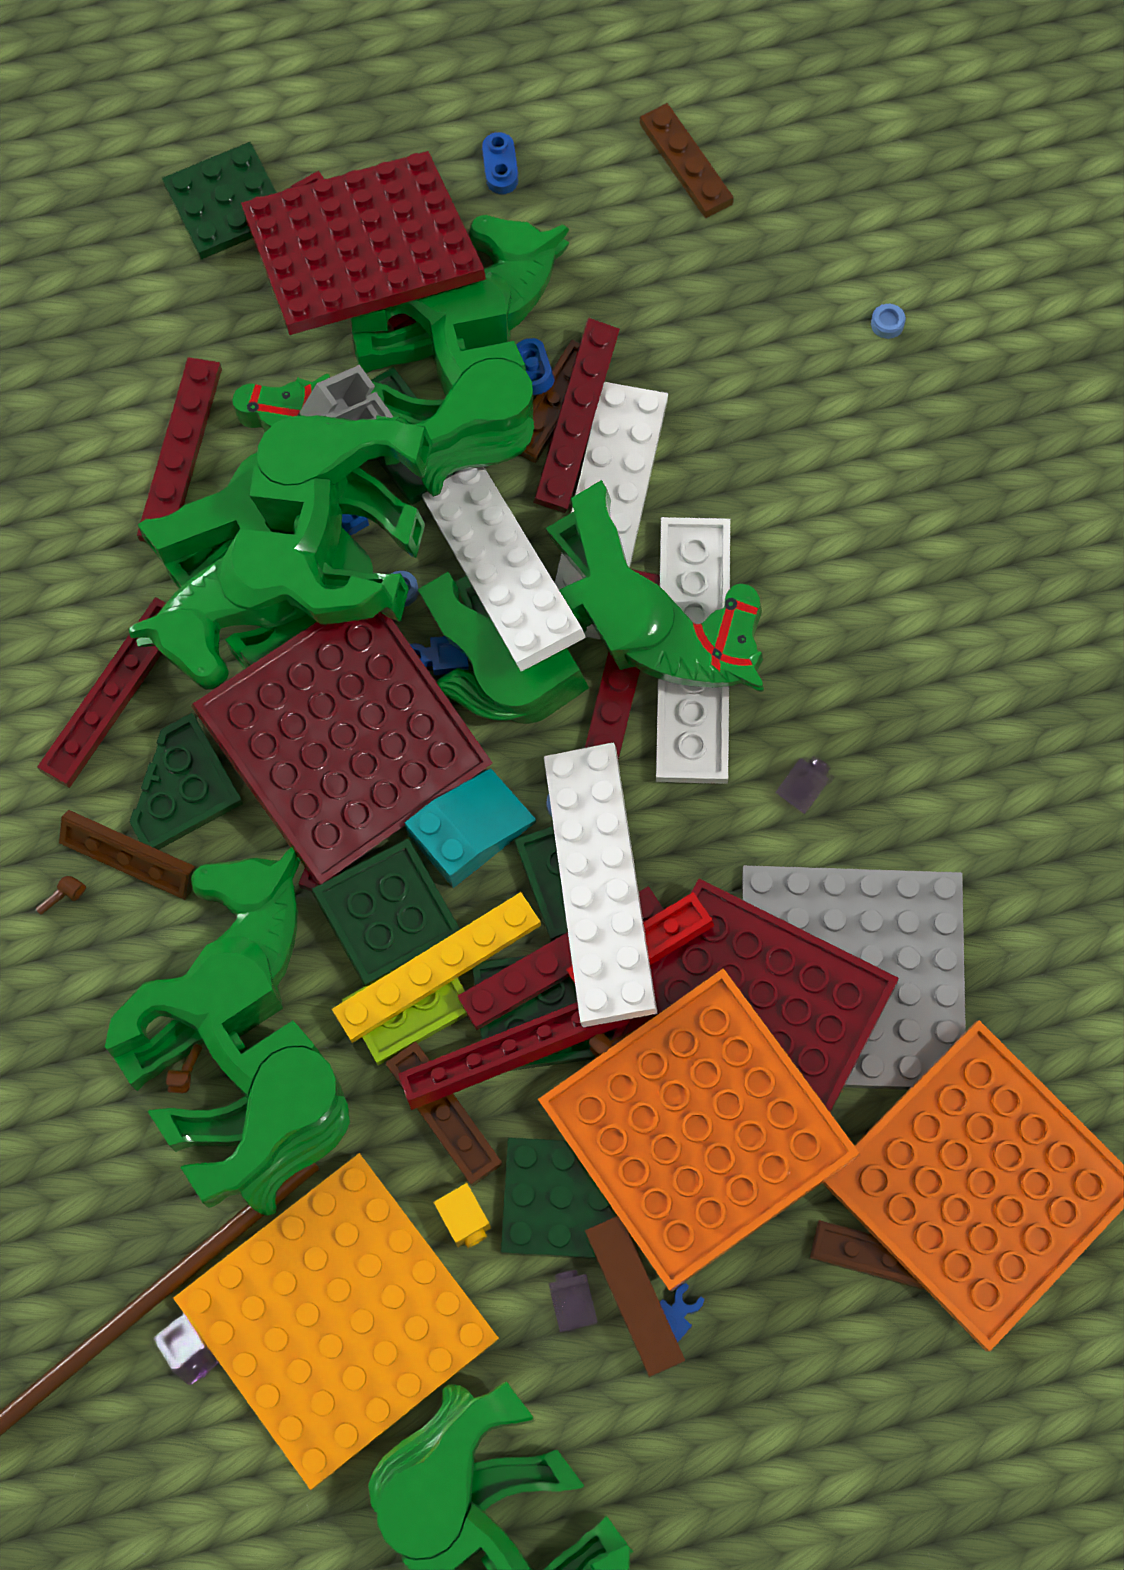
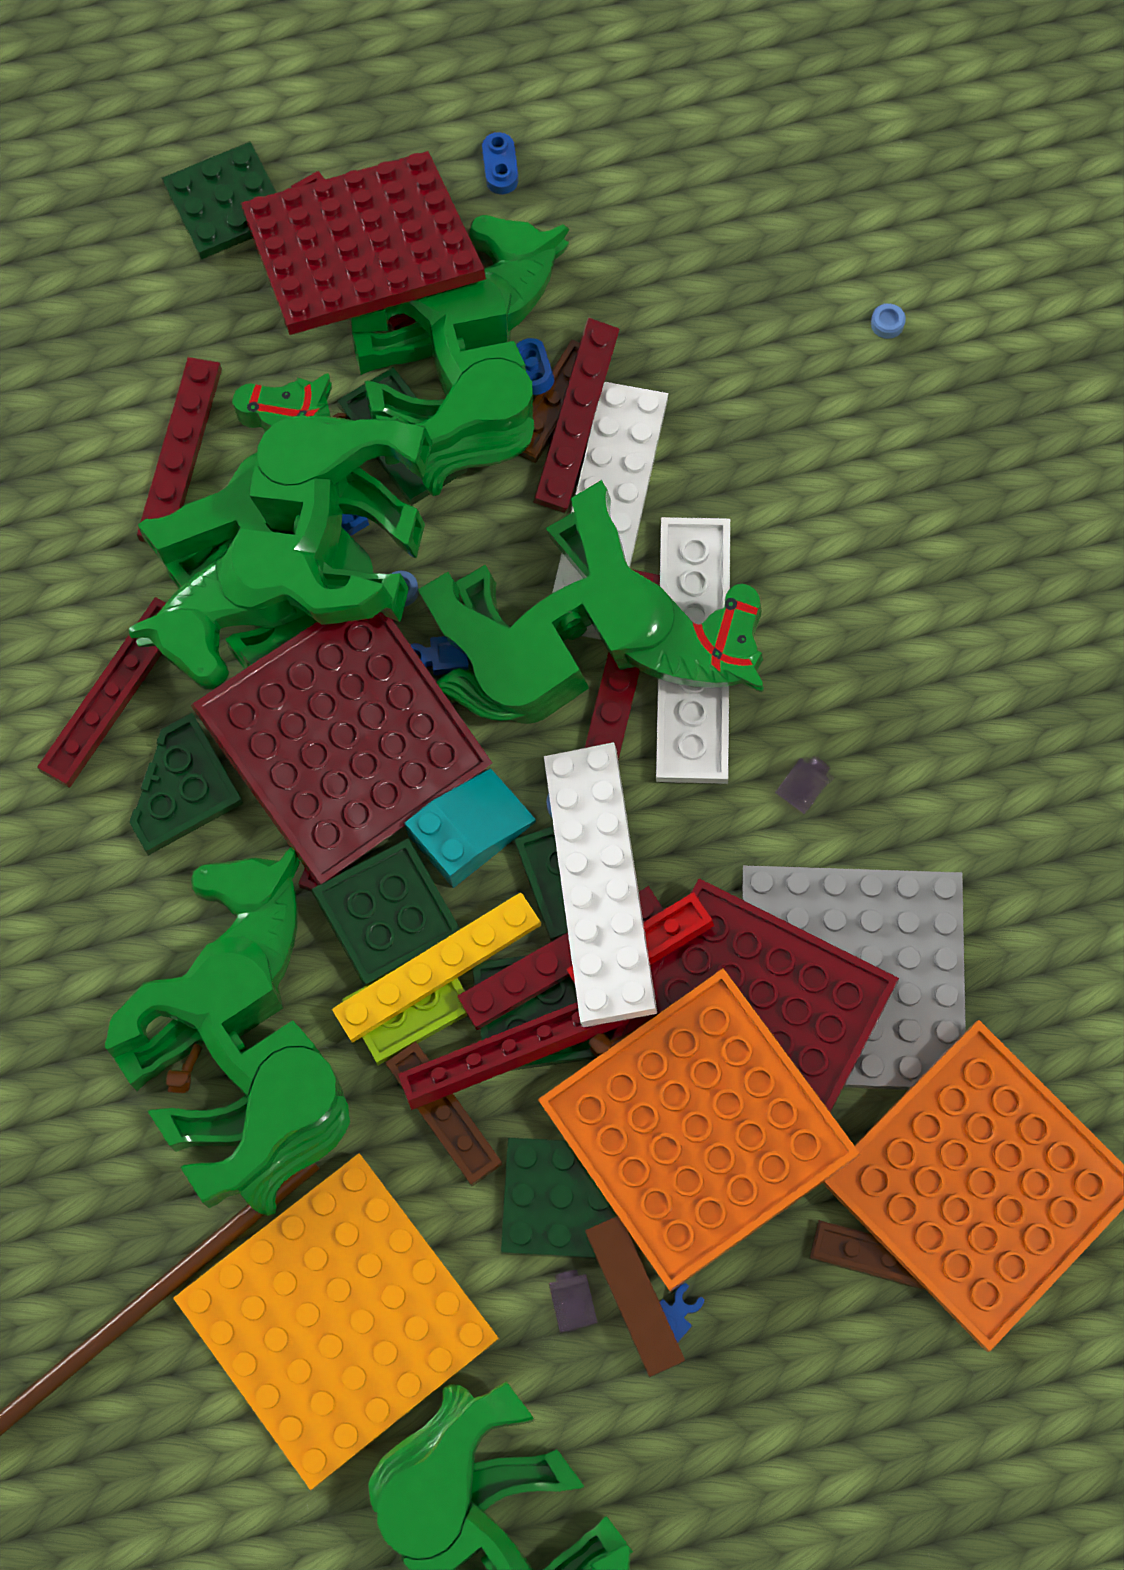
reddish brown hand [36,876,86,915] -> none
reddish brown tile [59,810,196,900] -> none
clear purple bracket [153,1314,219,1385] -> none
light grey plate [300,365,393,421] -> none
white plate [422,467,586,671] -> none
yellow brick [433,1183,491,1248] -> none
reddish brown plate [640,103,734,219] -> none

